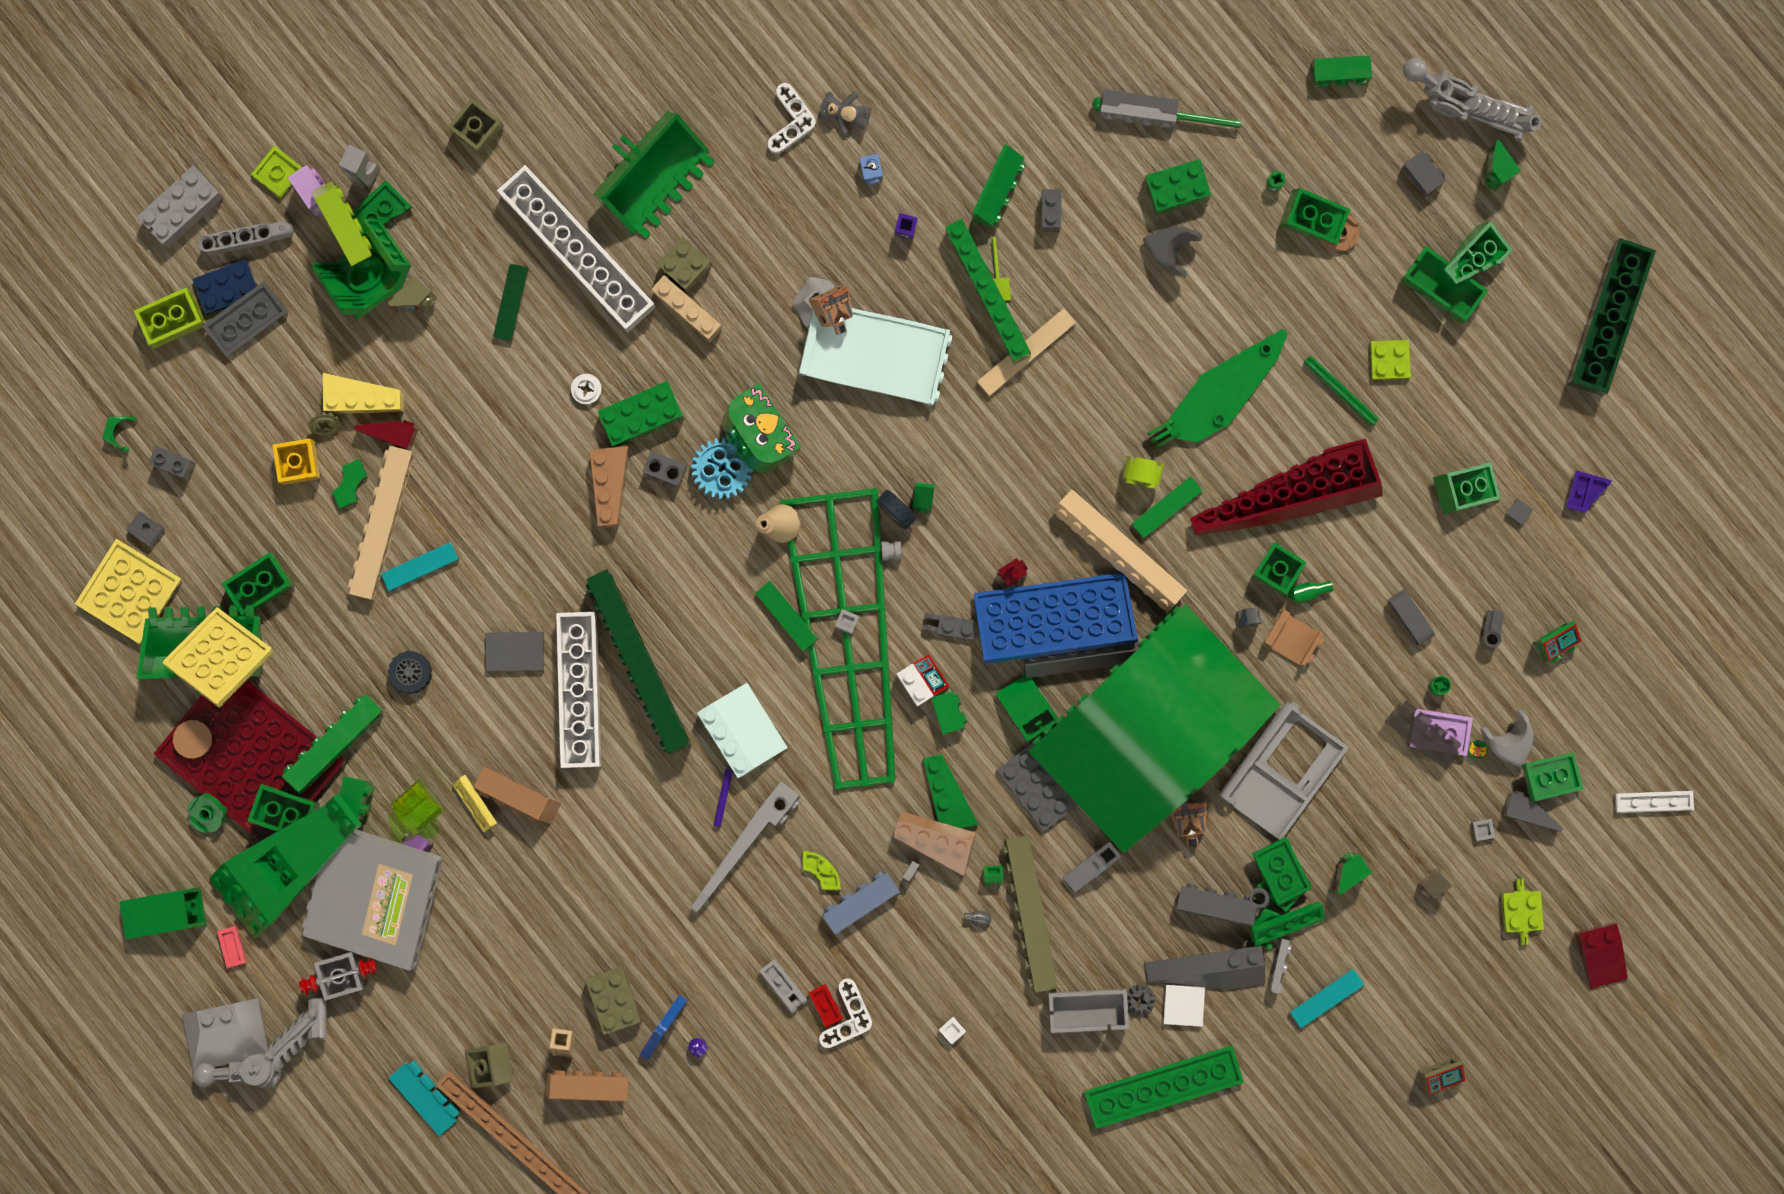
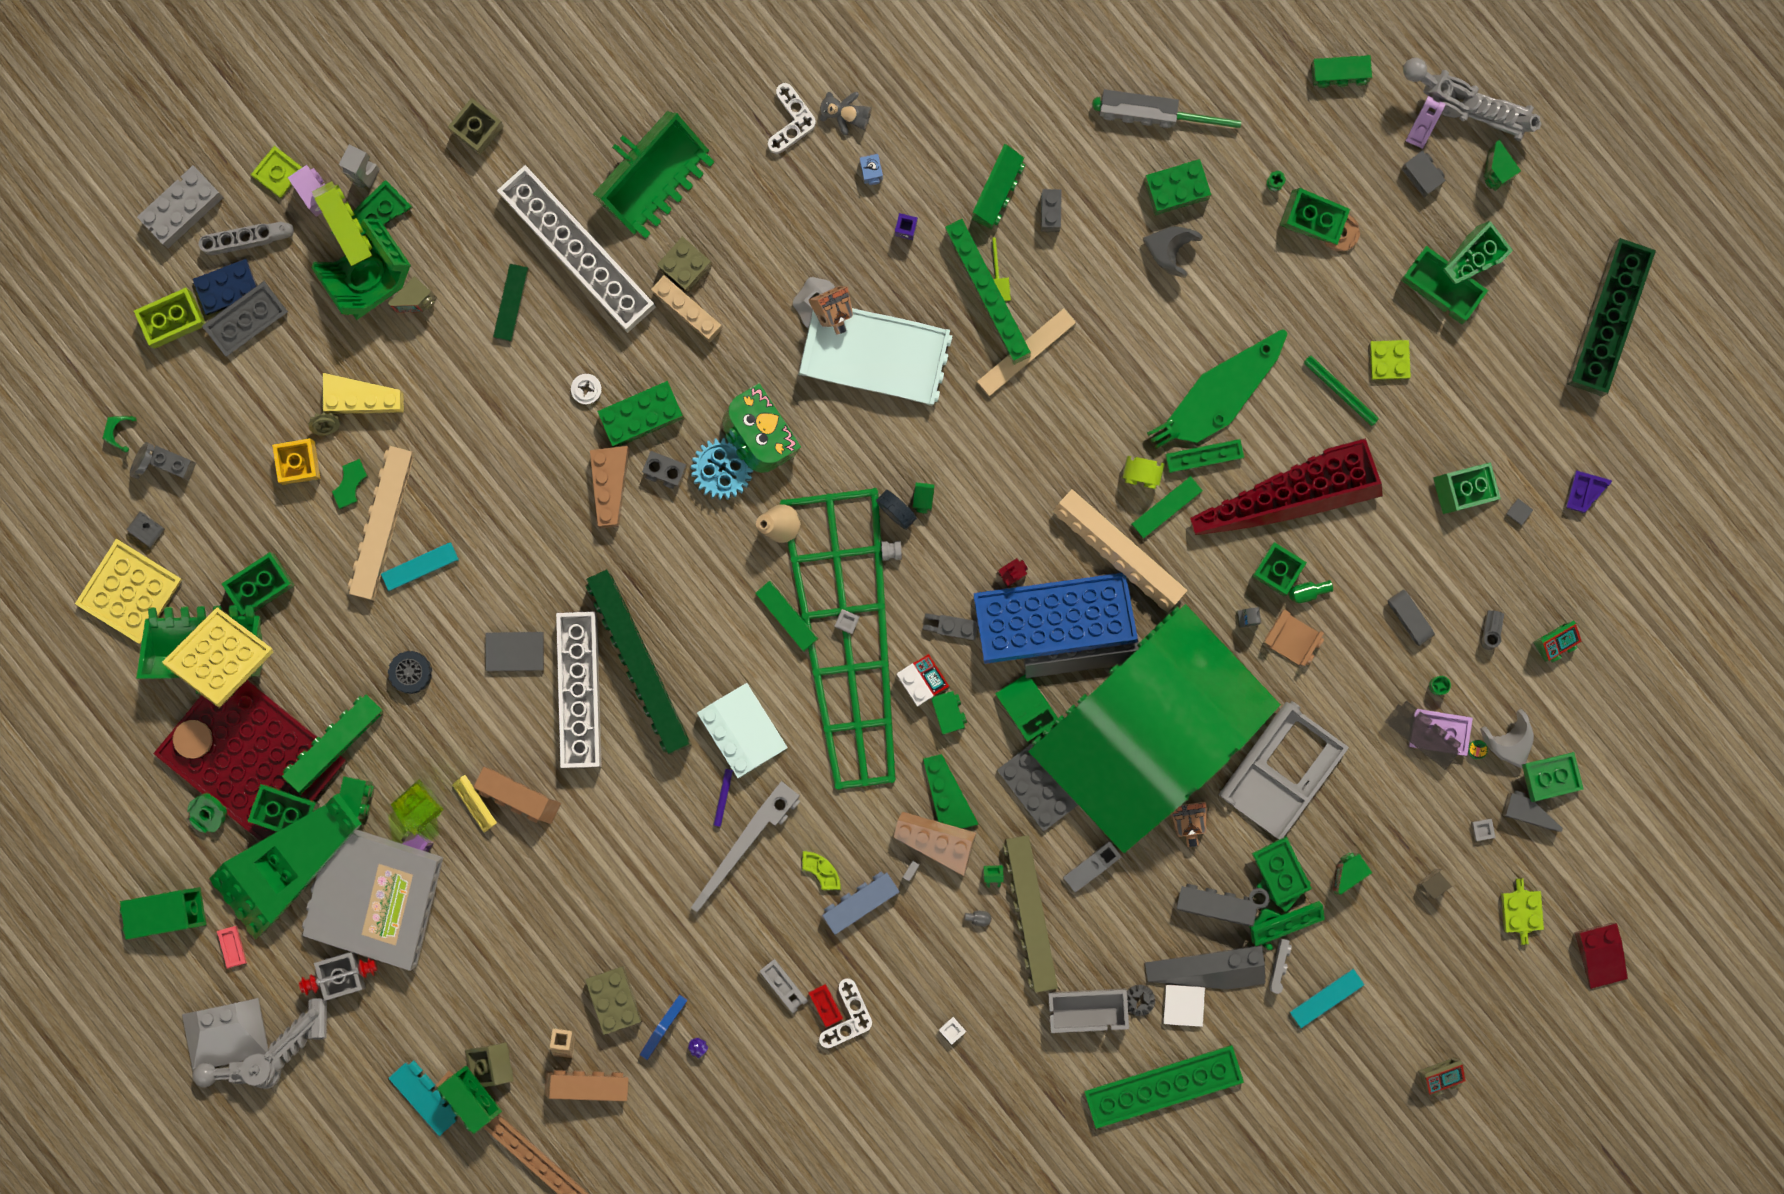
dark red slope [353,420,418,451] -> none
white tile [1615,791,1694,813] -> none
none -> dark grey tile [130,442,154,479]
none -> green brick [438,1066,502,1134]
none -> green plate [1165,439,1245,473]
none -> lavender plate [1406,96,1445,149]

